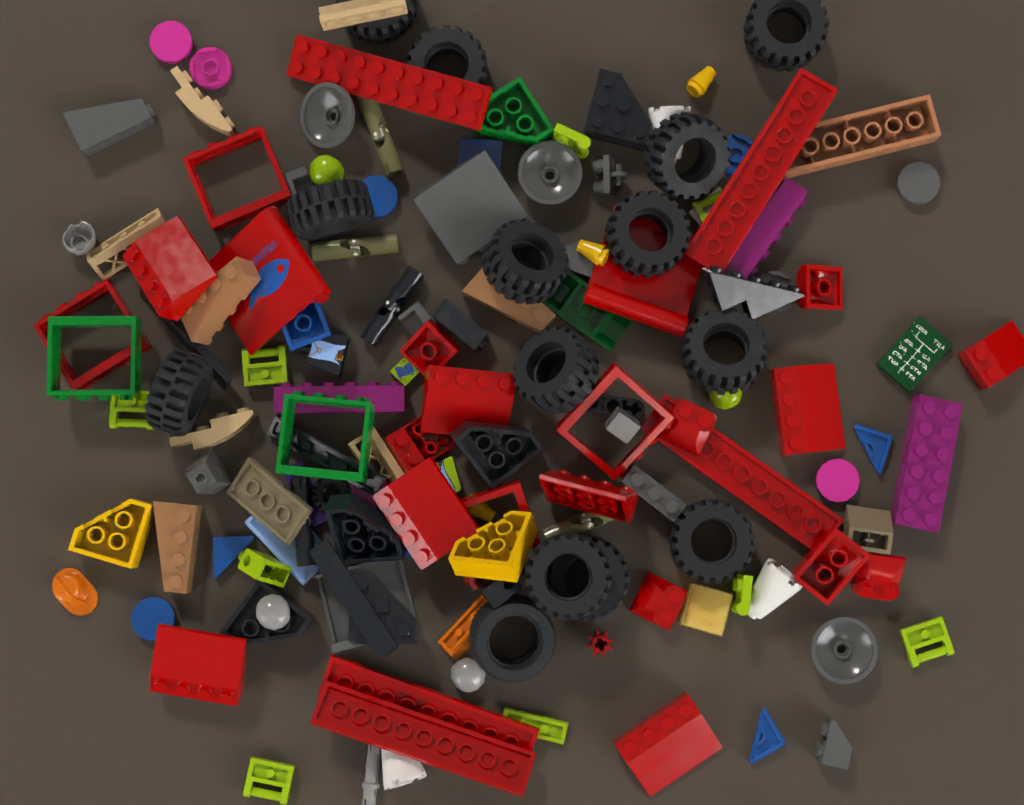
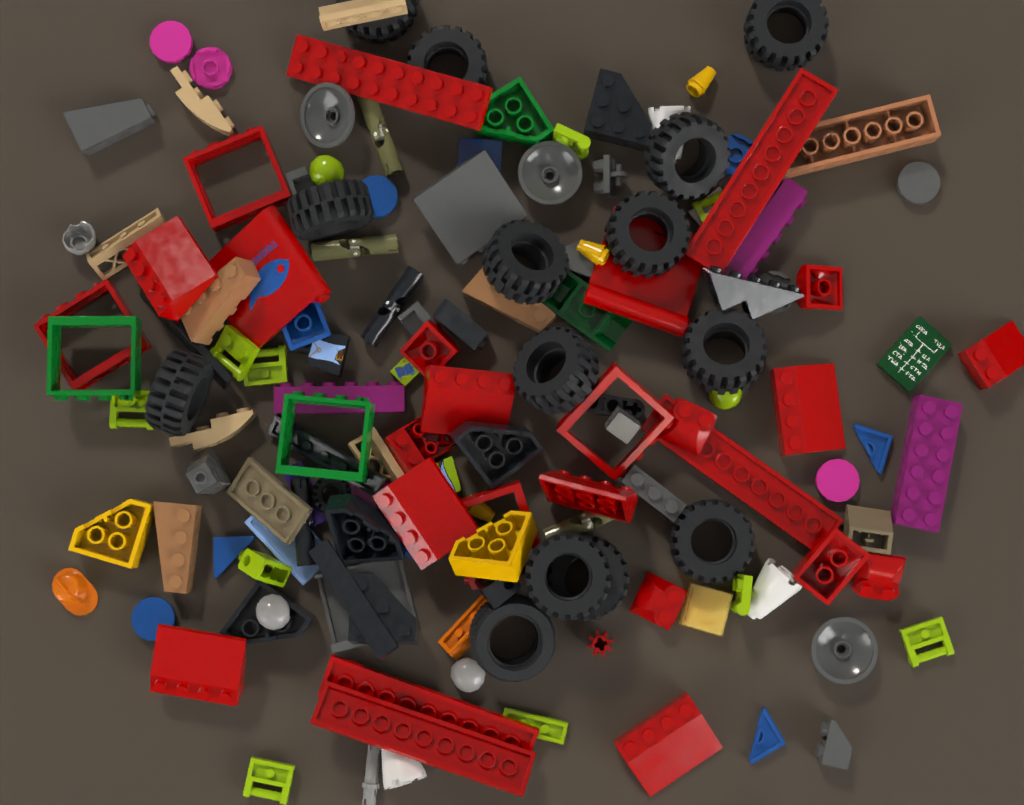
none -> lime plate [209,325,260,381]

